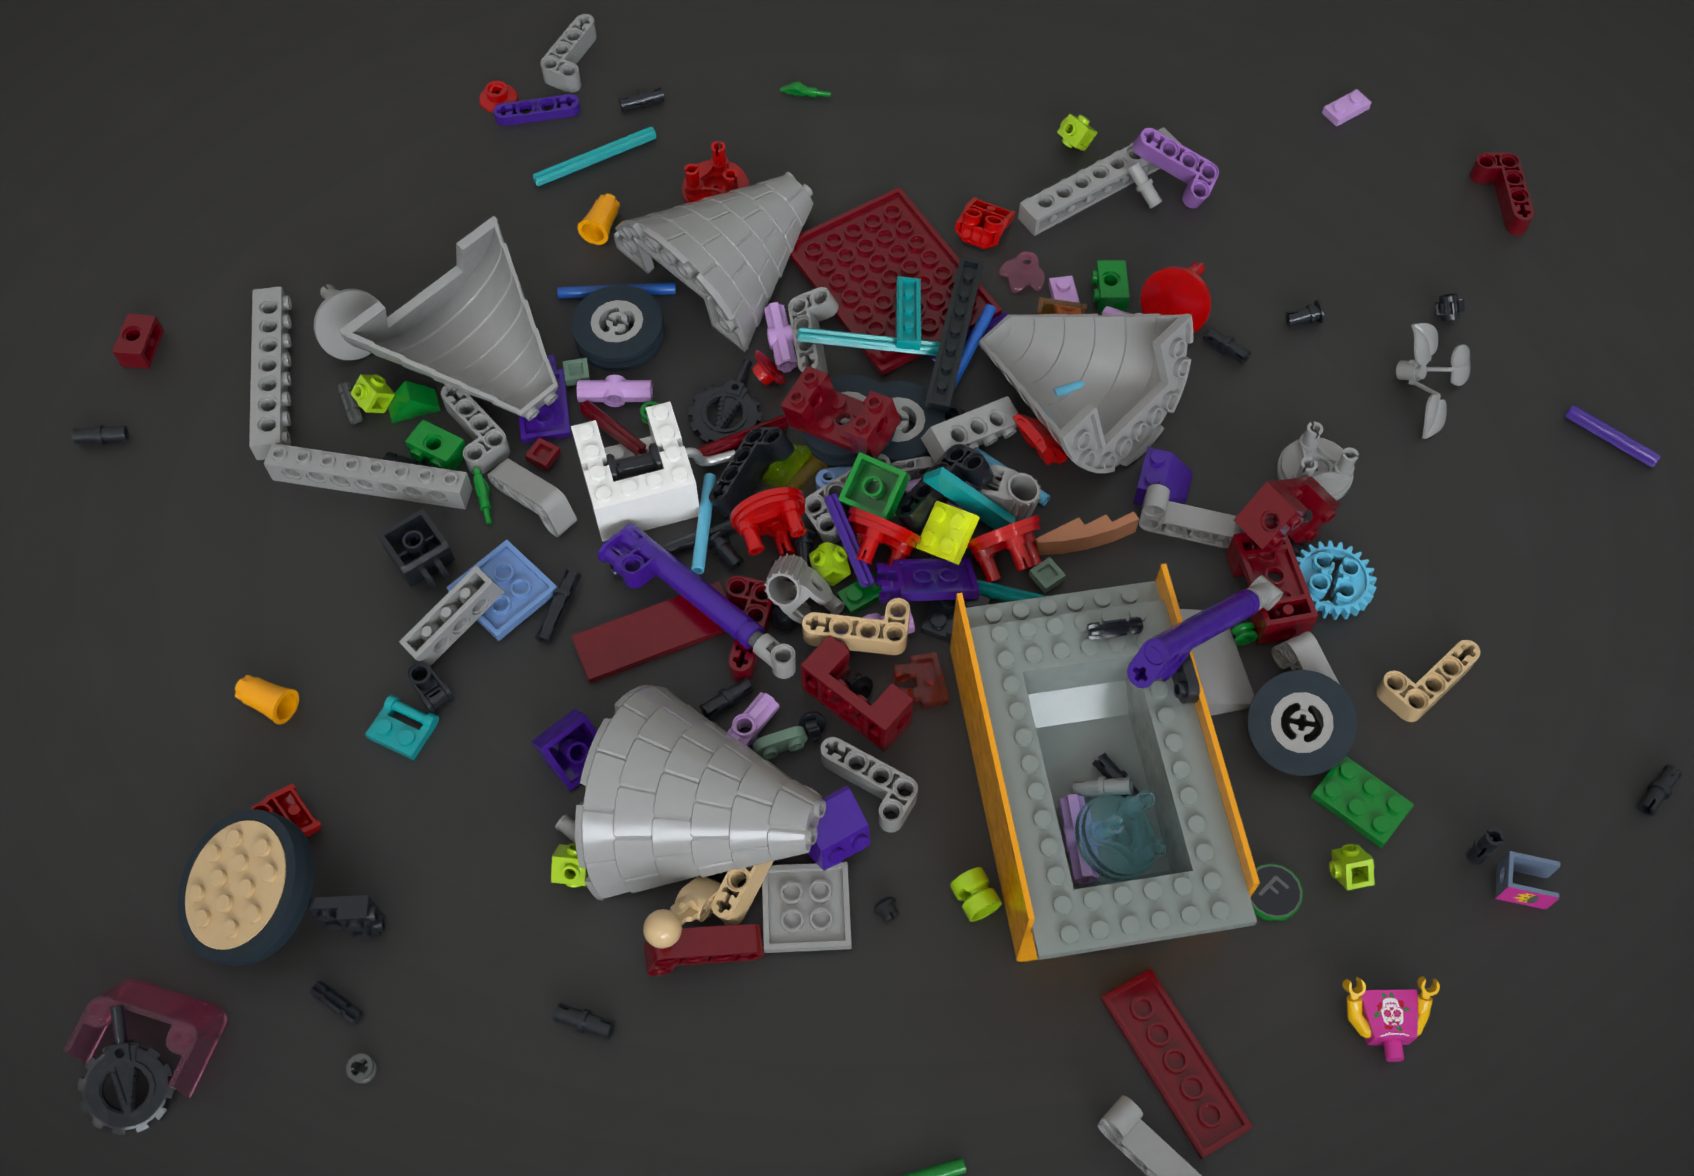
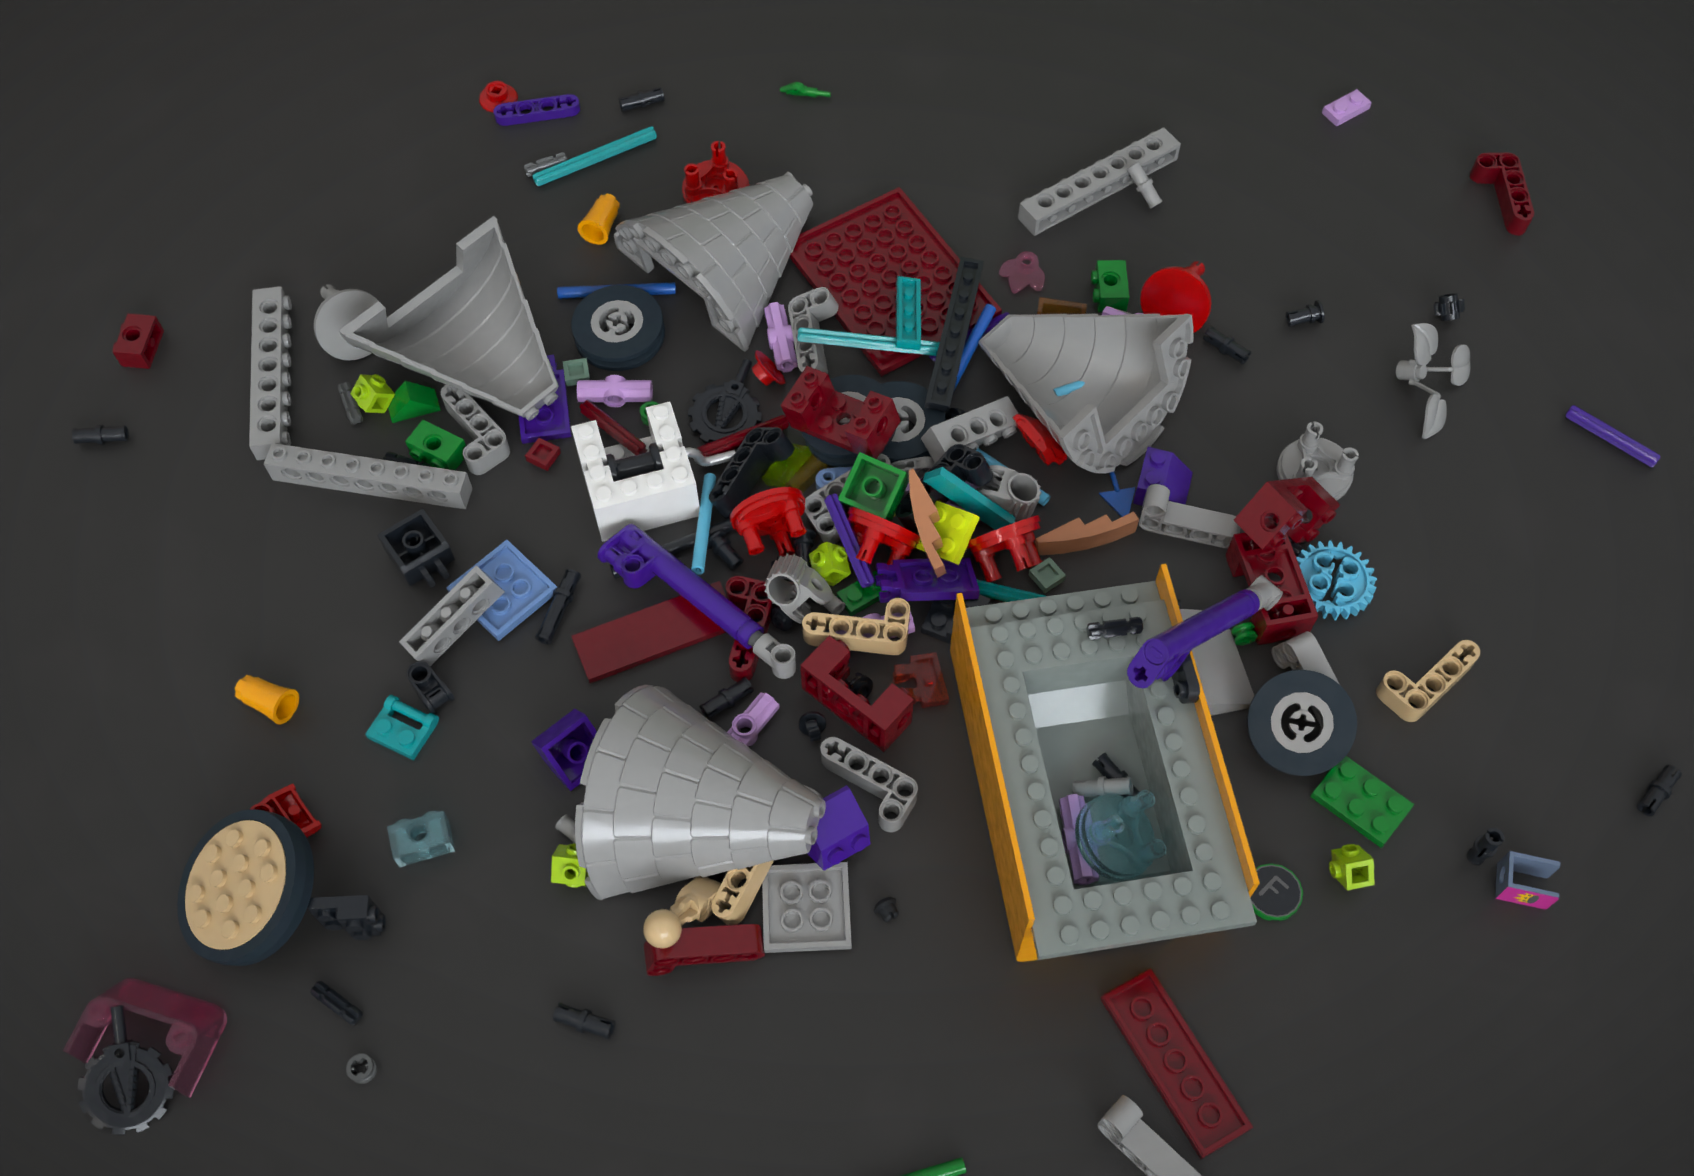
green hand [473,467,492,525] -> none
light grey beam [487,458,577,537] -> none
light grey beam [540,14,597,93] -> none
sand green plate [752,726,808,760] -> none
lime wheel [950,867,1002,922] -> none
red slope [955,197,1016,249] -> none
lavender plate [1048,276,1083,314] -> none
lime brick [1057,114,1098,151] -> none
medium lavender beam [1132,128,1219,208] -> none
torso [1342,976,1440,1062] -> none
none -> clear light blue brick [387,811,455,867]
none -> dark grey axle [524,152,568,177]
none -> nougat slope [909,469,947,578]
none -> blue piece [1099,472,1135,517]

